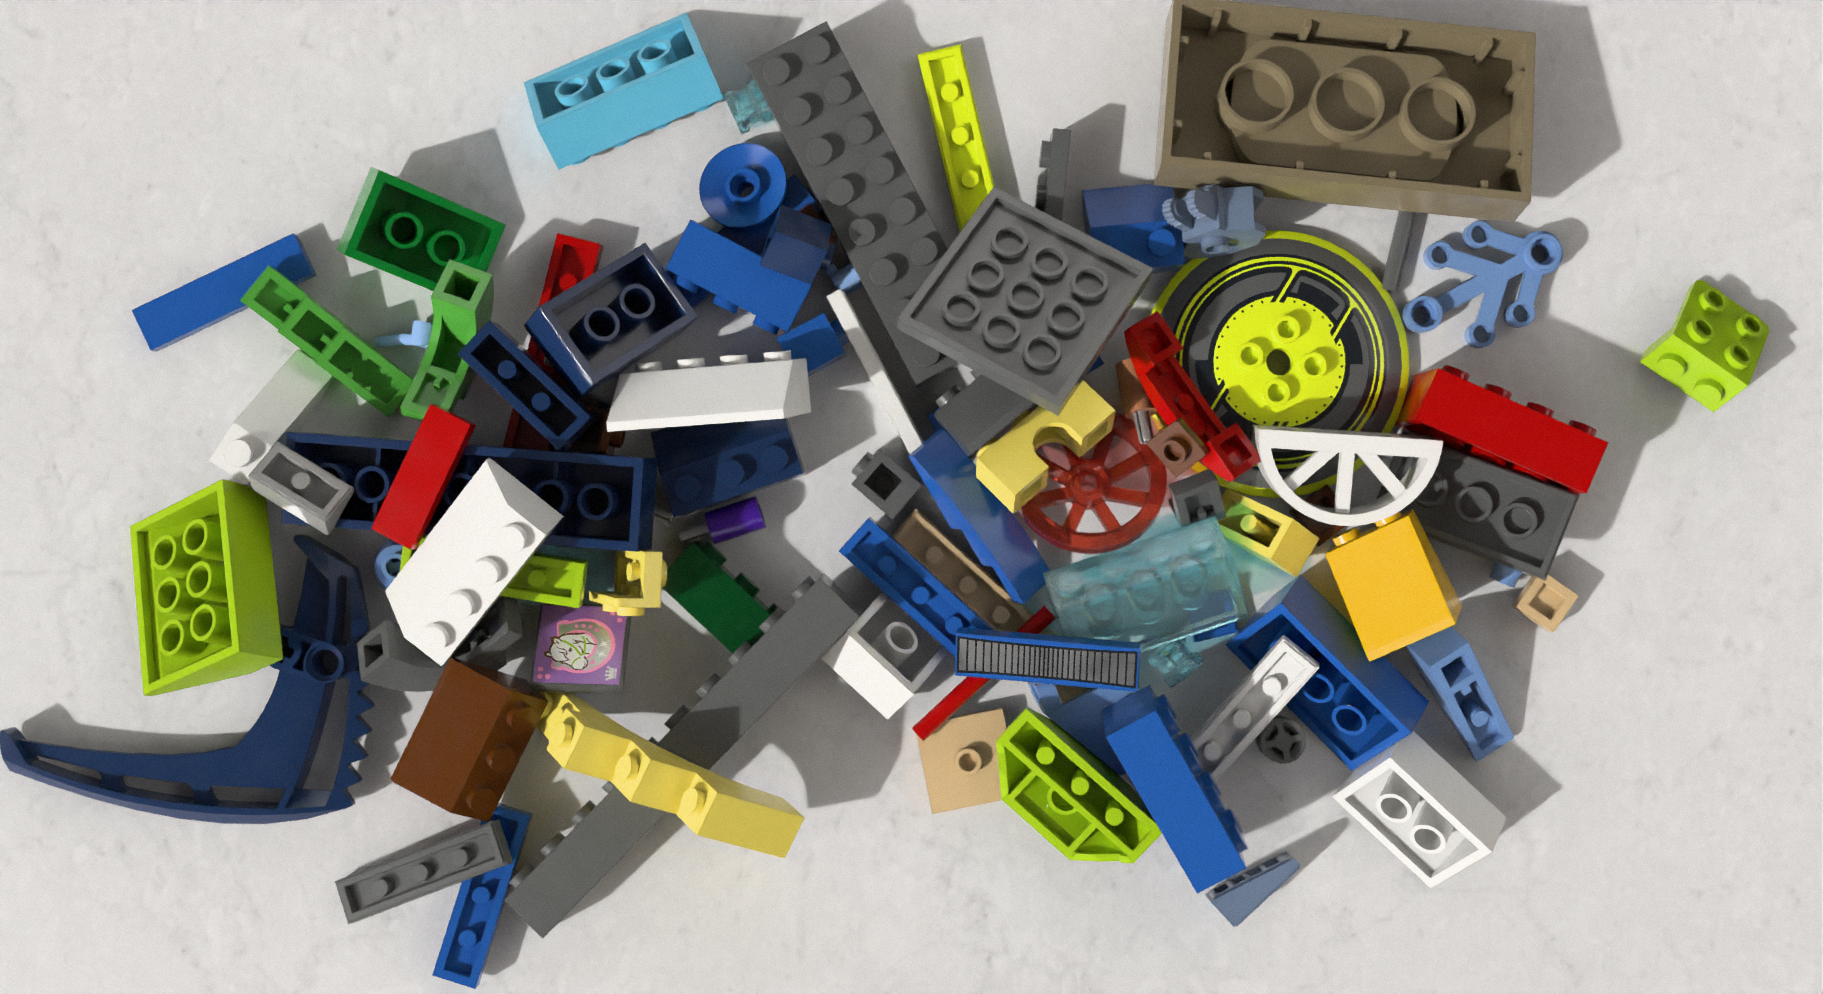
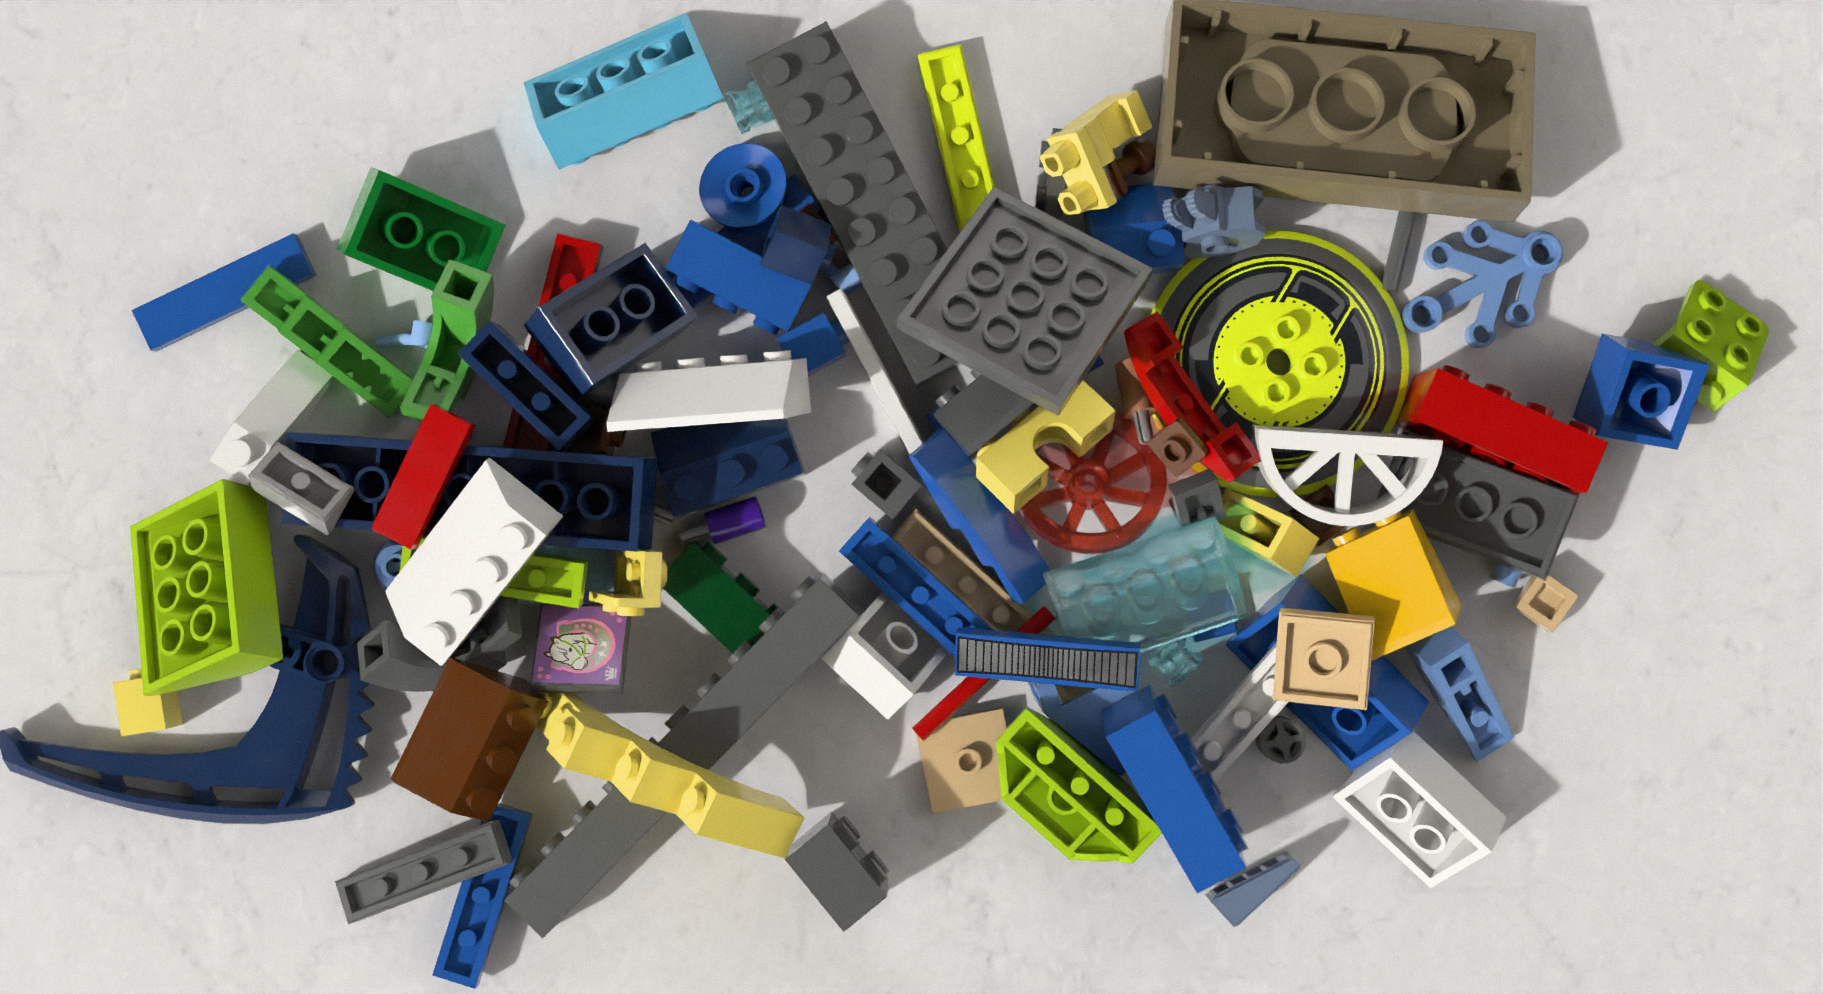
none -> light yellow brick [113,669,183,736]
none -> dark grey brick [785,812,889,932]
none -> light yellow hips [1040,90,1156,215]
none -> tan plate [1273,608,1375,710]
none -> blue slope [1572,333,1710,450]

